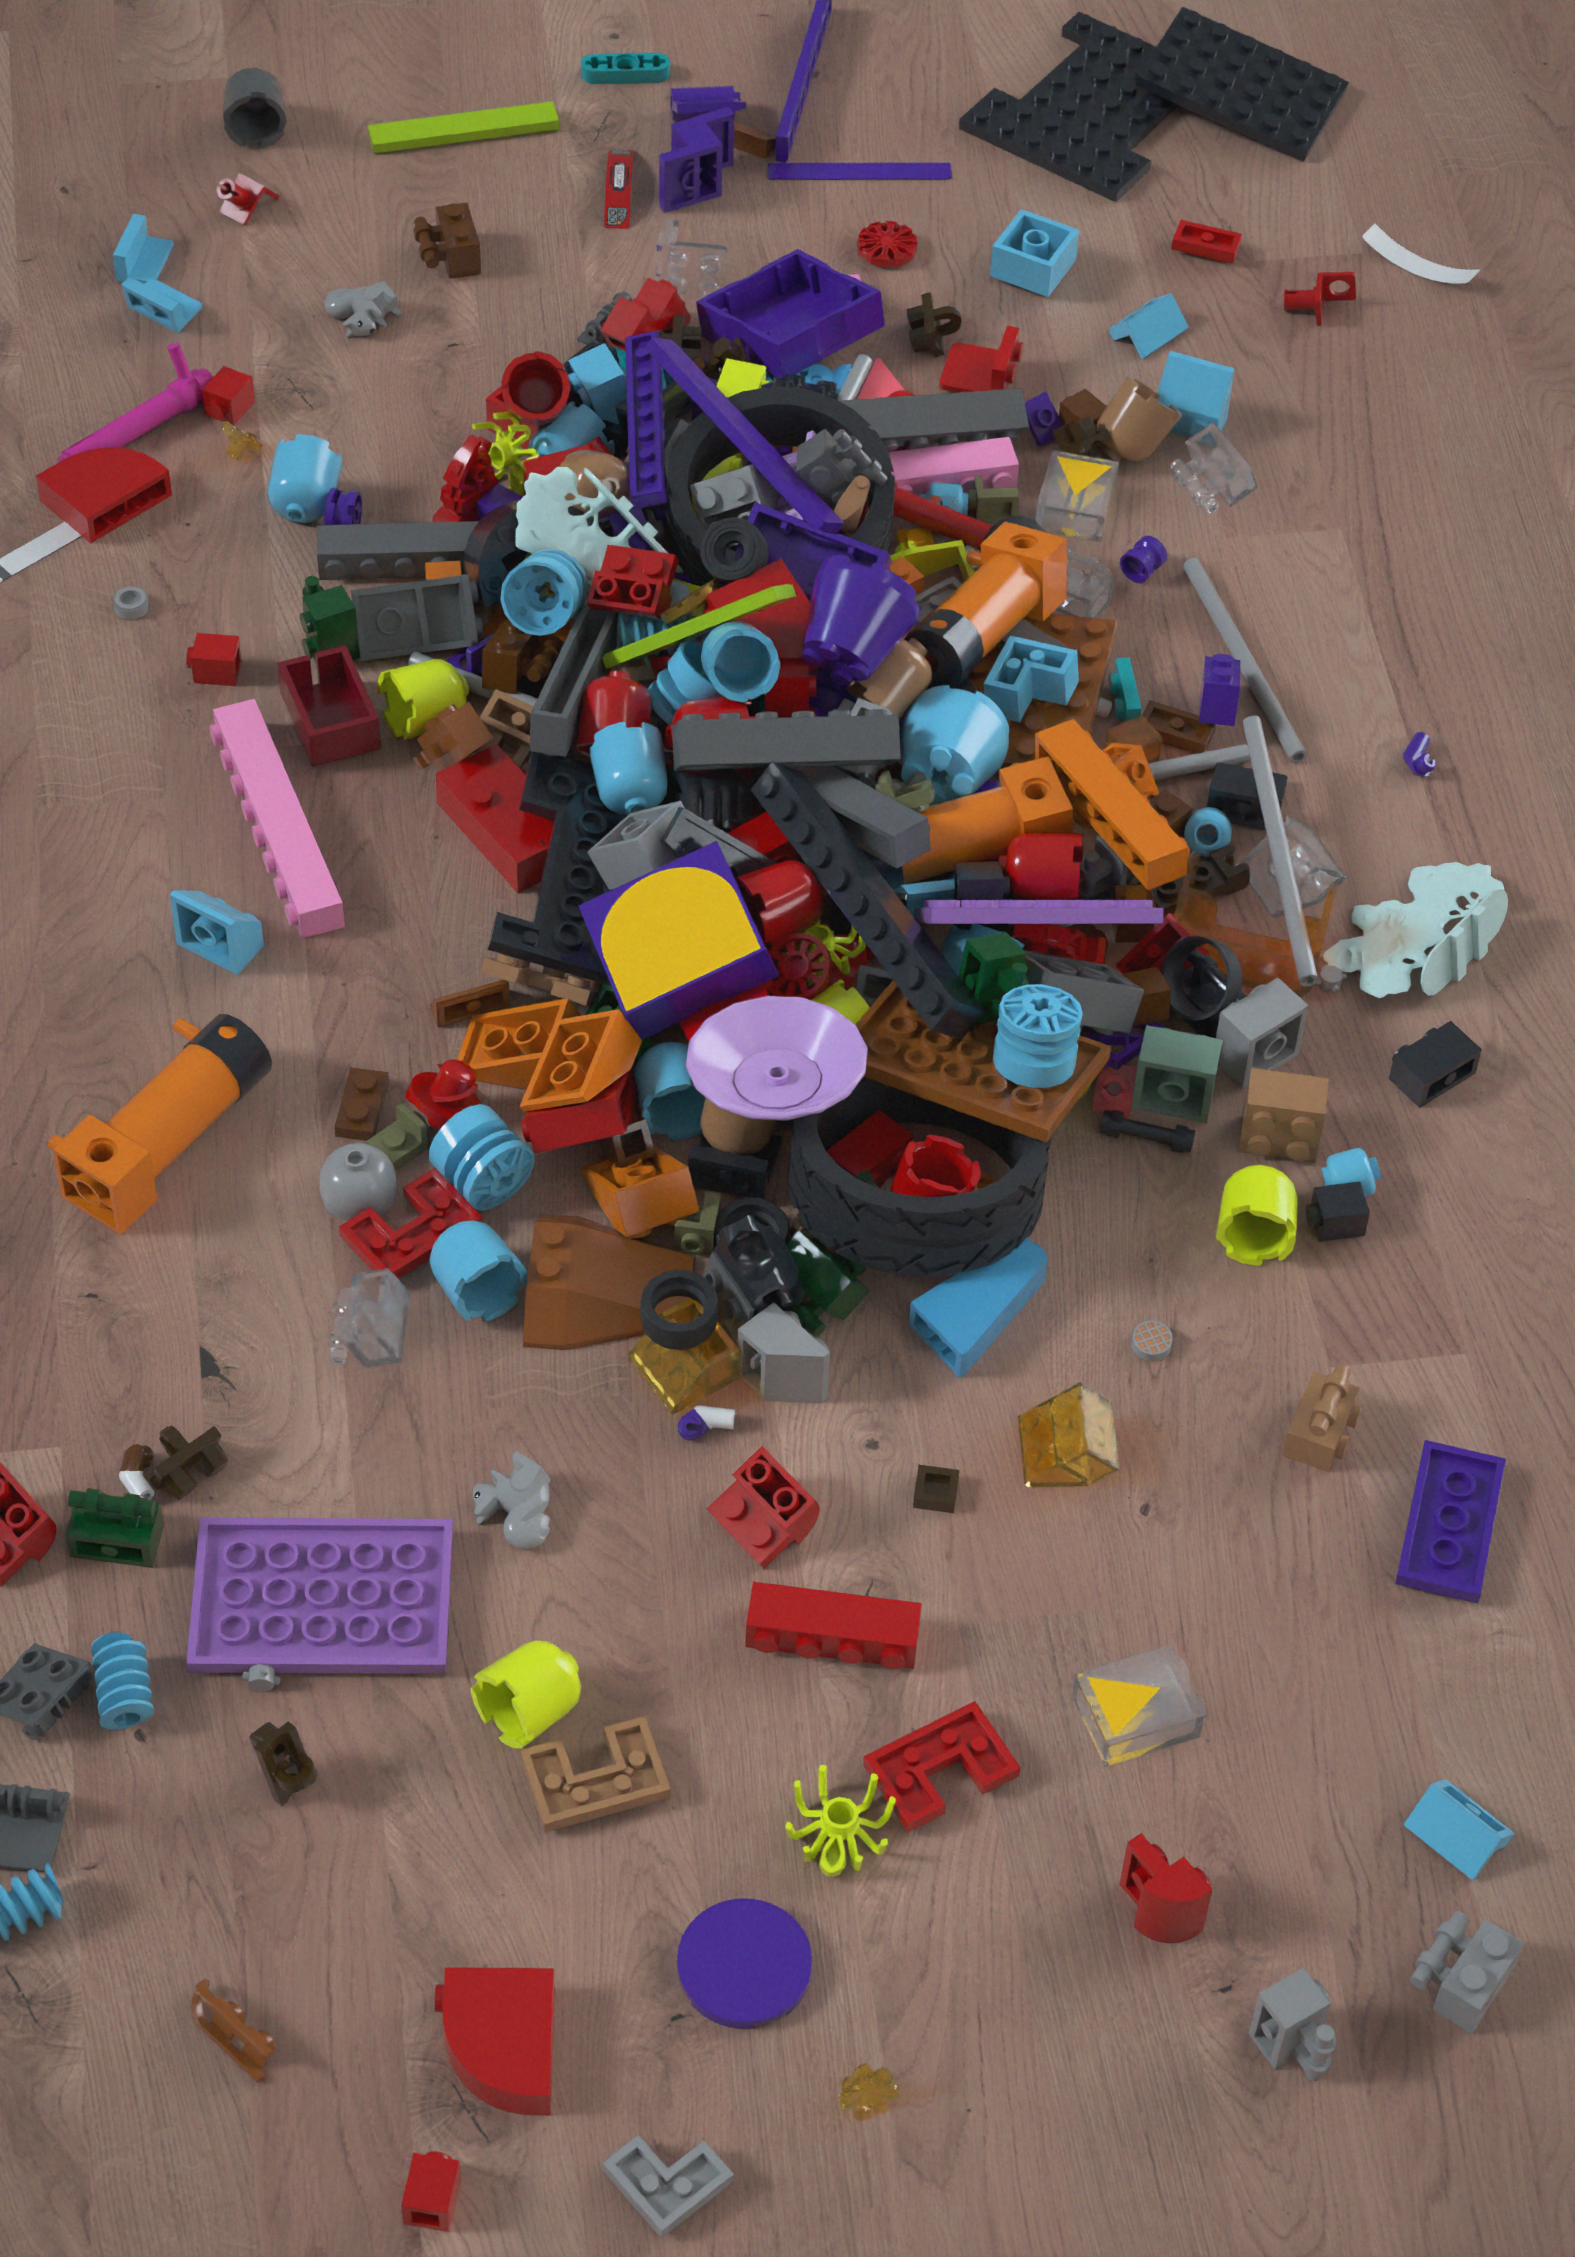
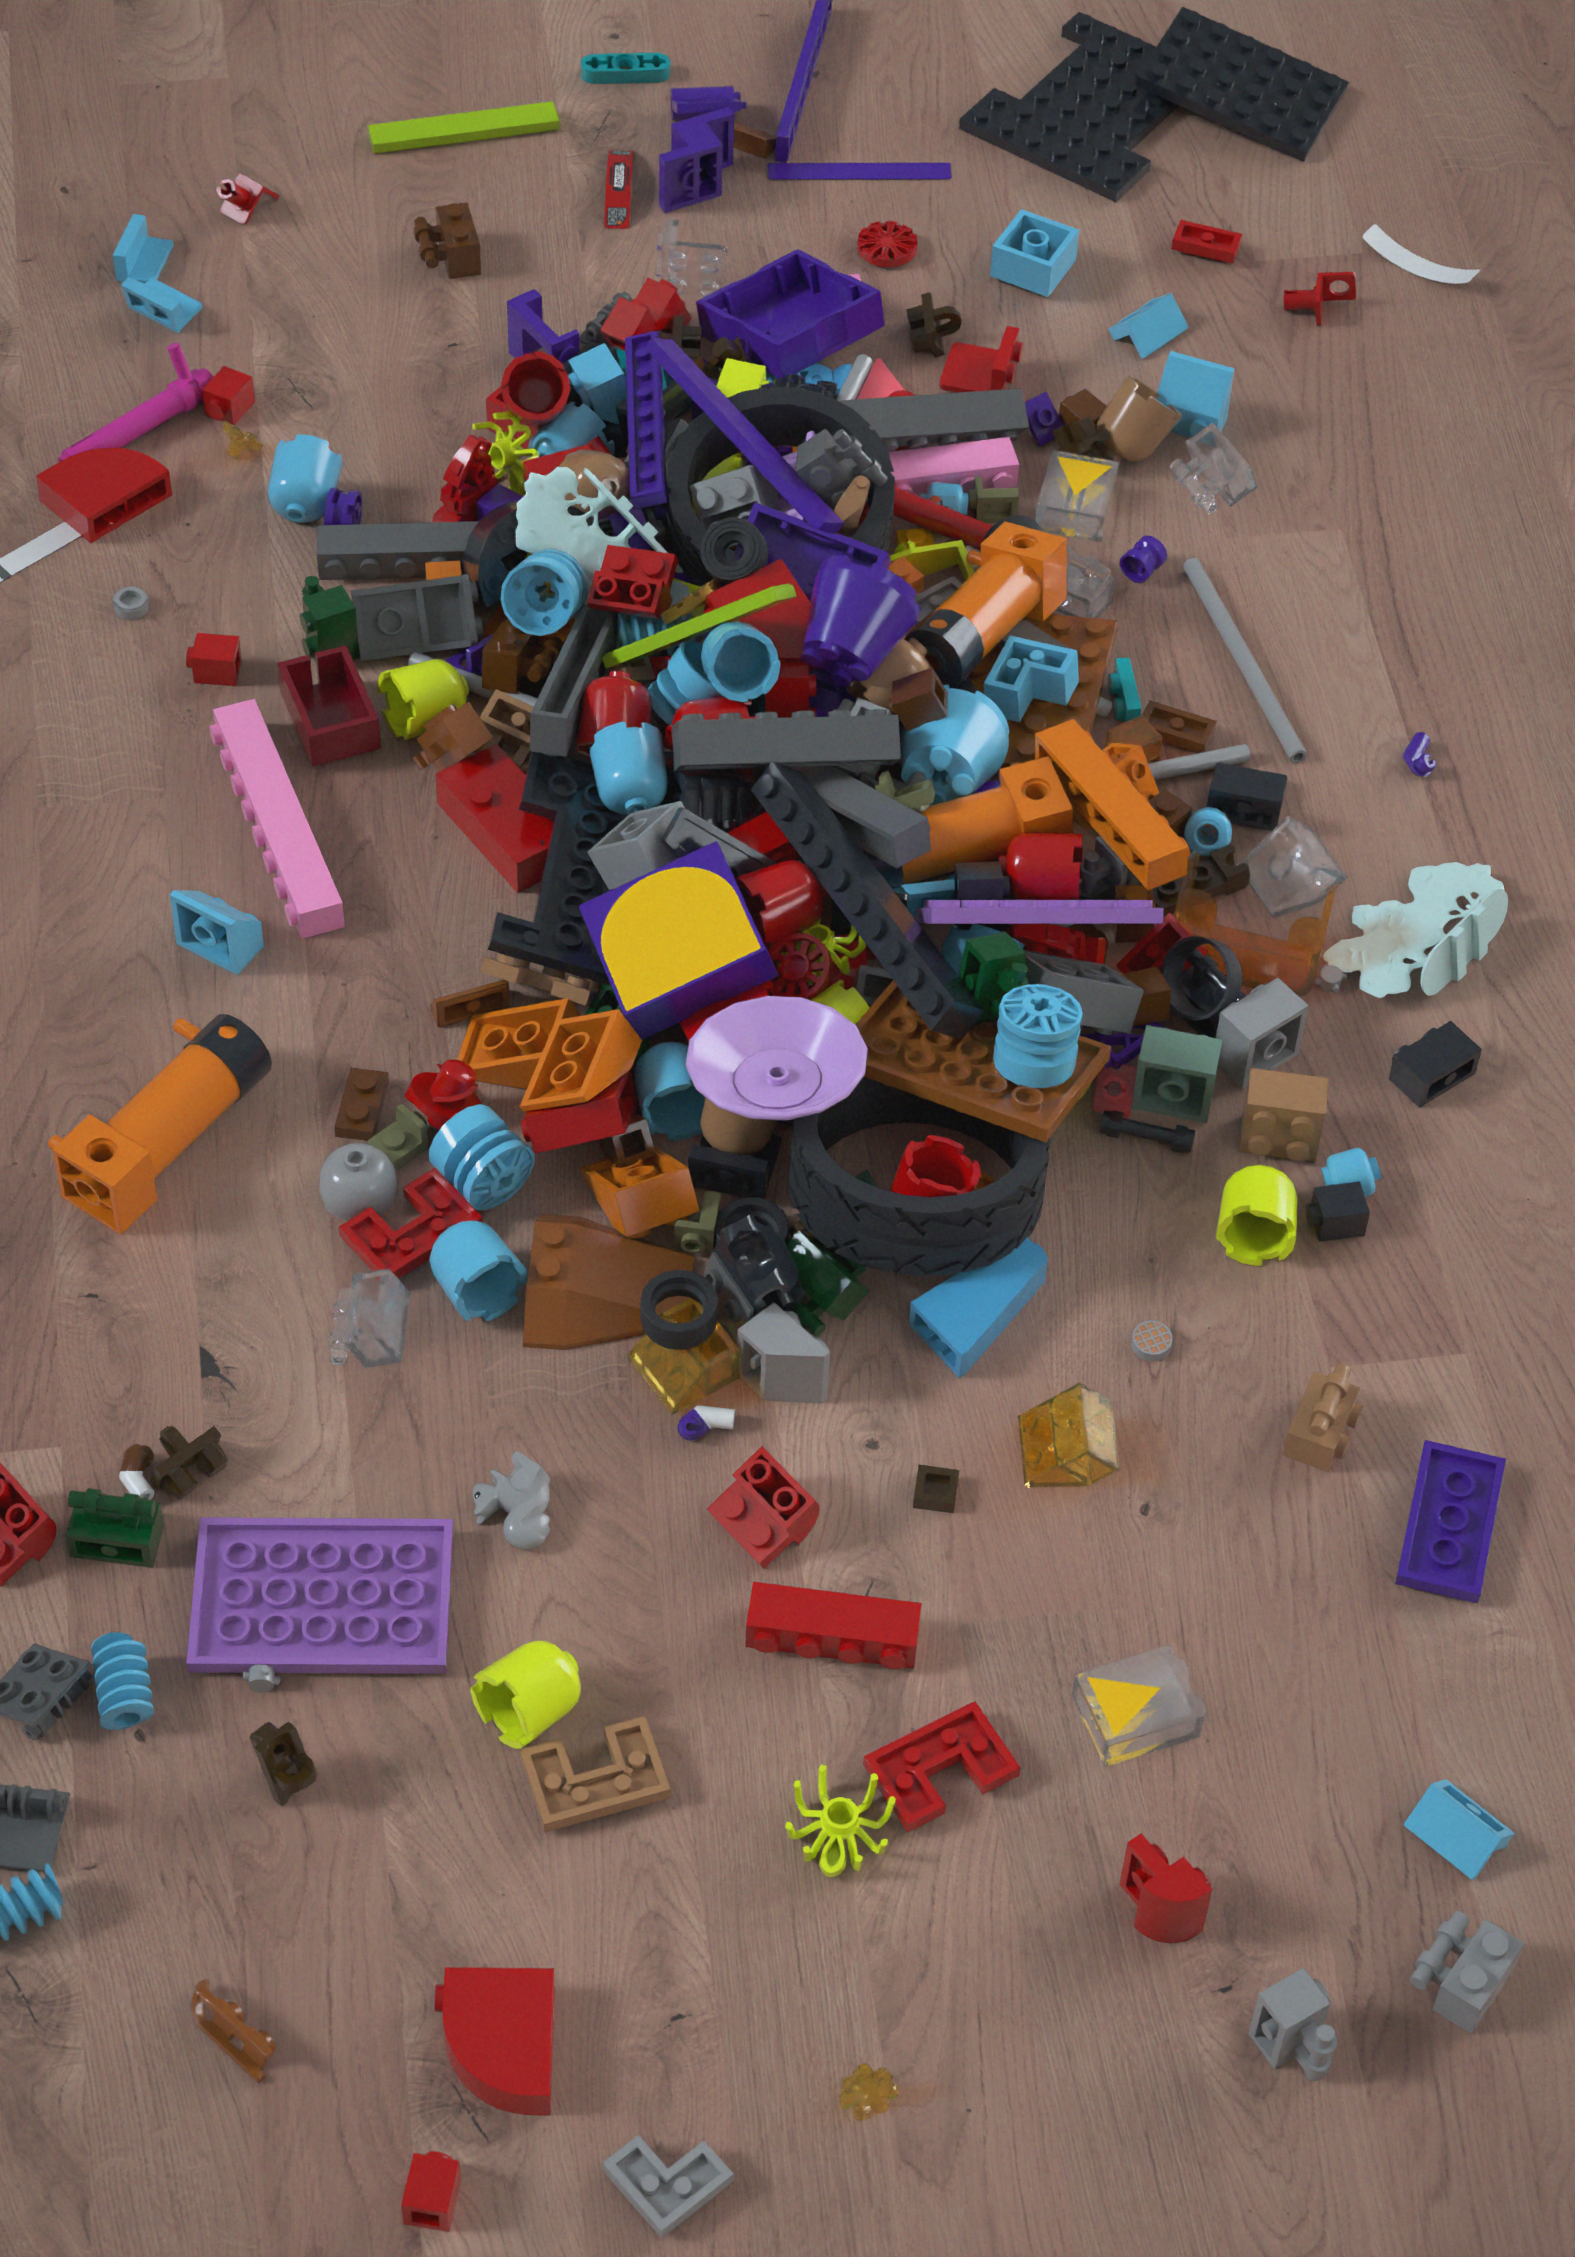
dark grey cylinder [223,68,287,149] -> none
light grey animal [324,281,403,338] -> none
dark purple tile [677,1898,812,2029] -> none
red brick [826,1110,913,1189] -> none
dark purple brick [1199,654,1240,726] -> none
light grey piece [1243,716,1318,986] -> none
none -> dark purple window [507,289,580,364]
none -> reddish brown brick [888,668,948,731]

